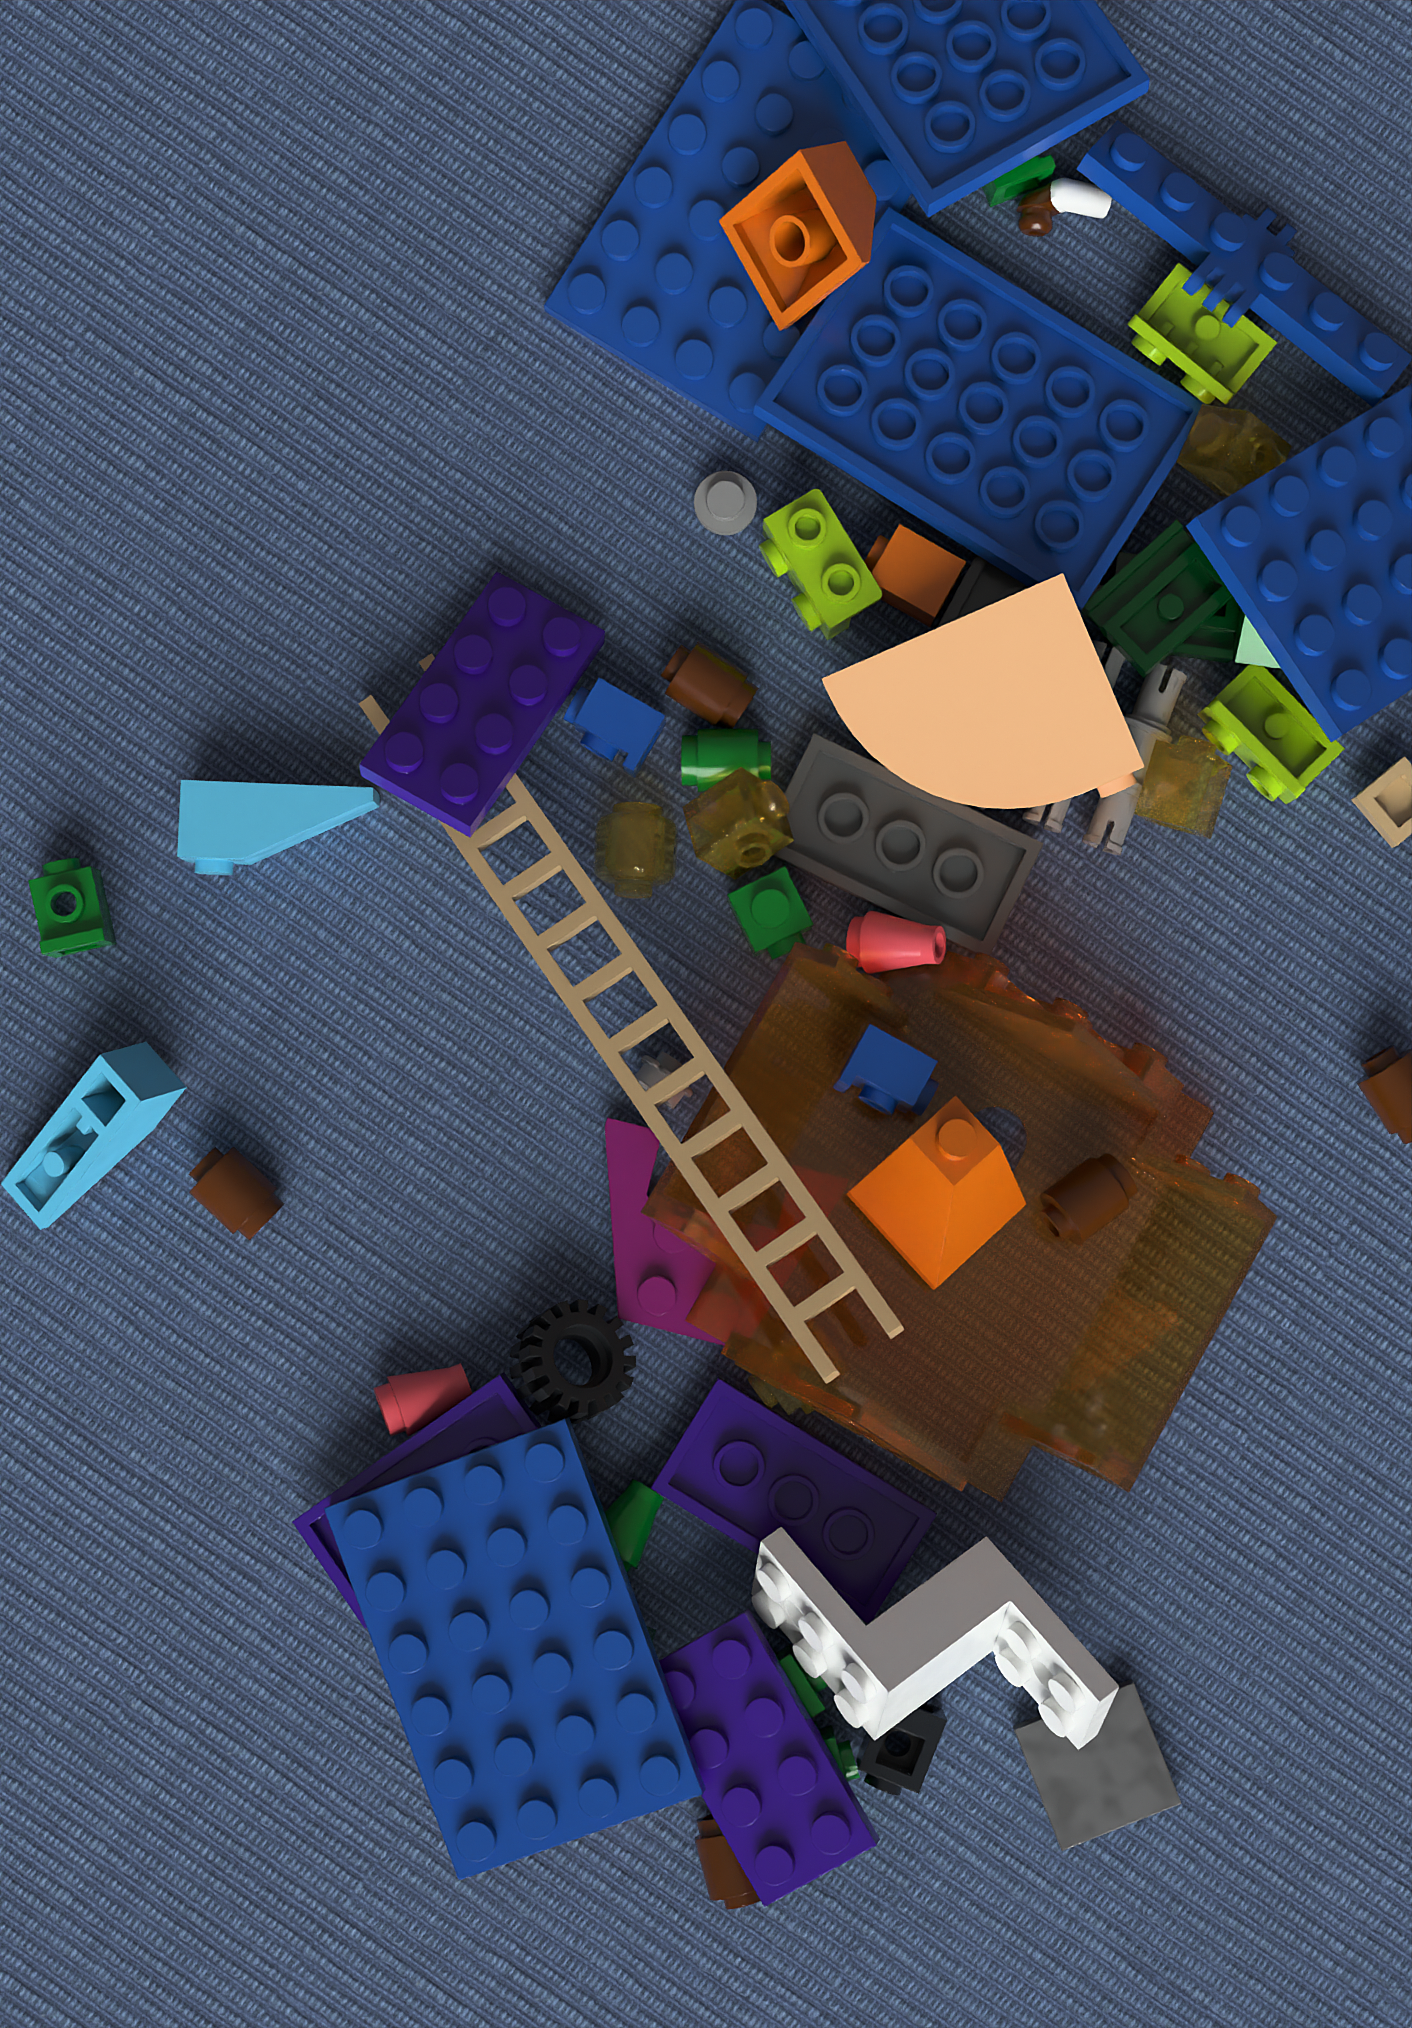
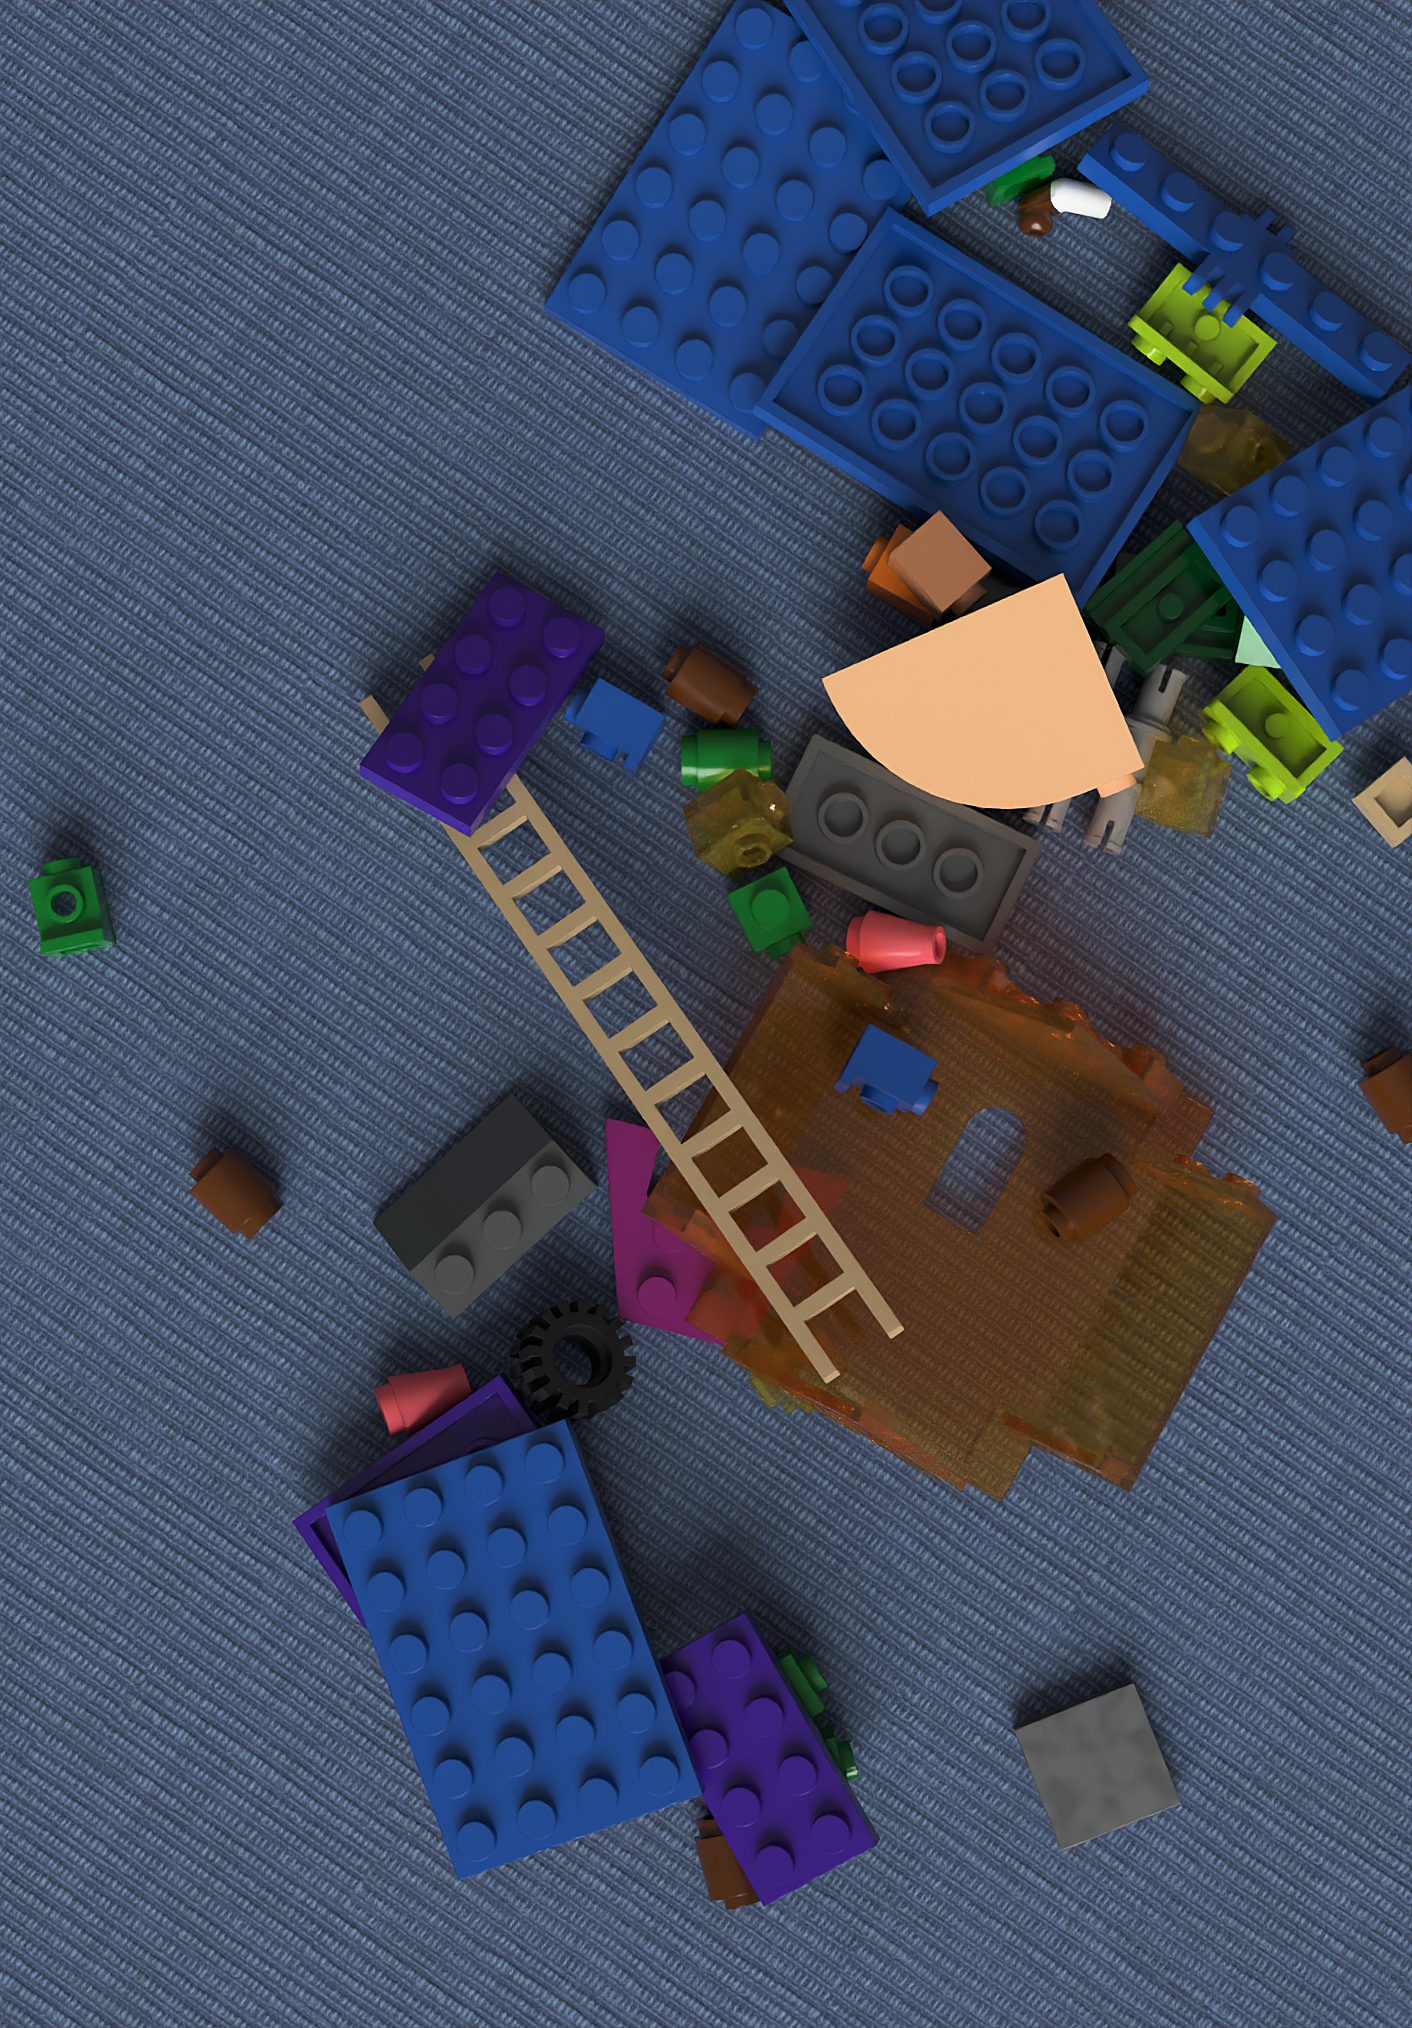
medium azure slope [1,1042,187,1230] -> none
medium azure slope [177,780,380,875] -> none
clear yellow head [593,802,678,898] -> none
green cone [604,1479,664,1573] -> none
light grey plate [635,1051,693,1109] -> none
dark purple plate [651,1376,937,1624] -> none
light grey plate [694,471,757,535] -> none
orange slope [718,141,877,331] -> none
white bracket [751,1527,1119,1750] -> none
lime bracket [758,489,882,641] -> none
orange slope [846,1095,1026,1290] -> none
black brick [856,1702,947,1796] -> none
none -> dark grey slope [373,1093,599,1320]
none -> nougat brick [887,510,992,622]

